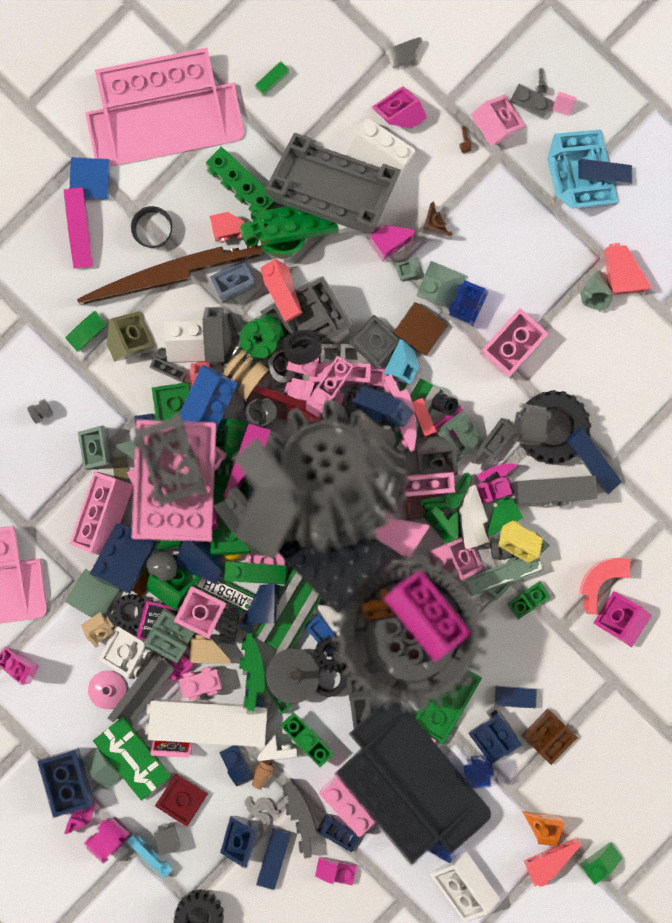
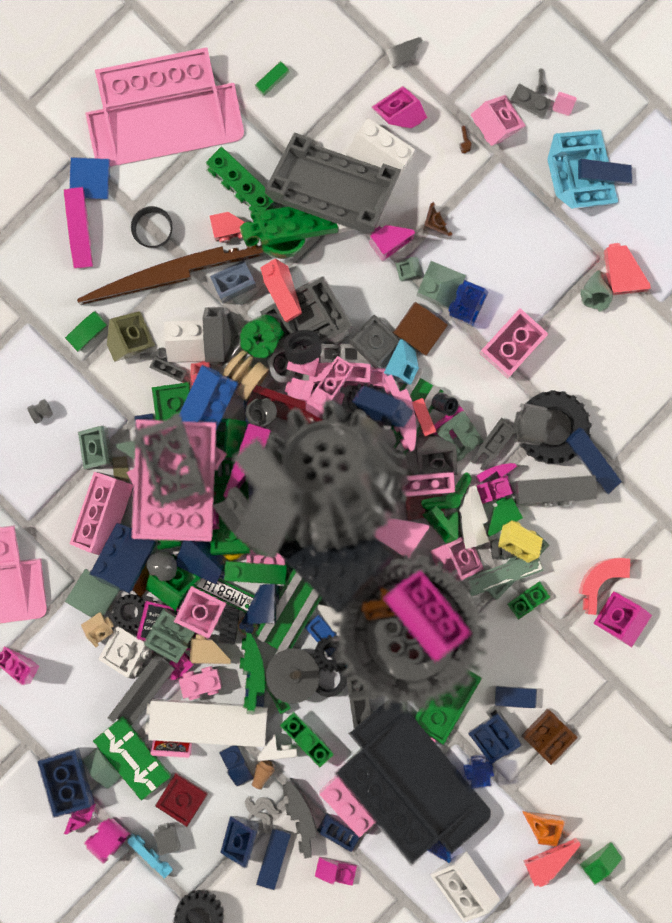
bright pink dish [88,671,127,709] -> none

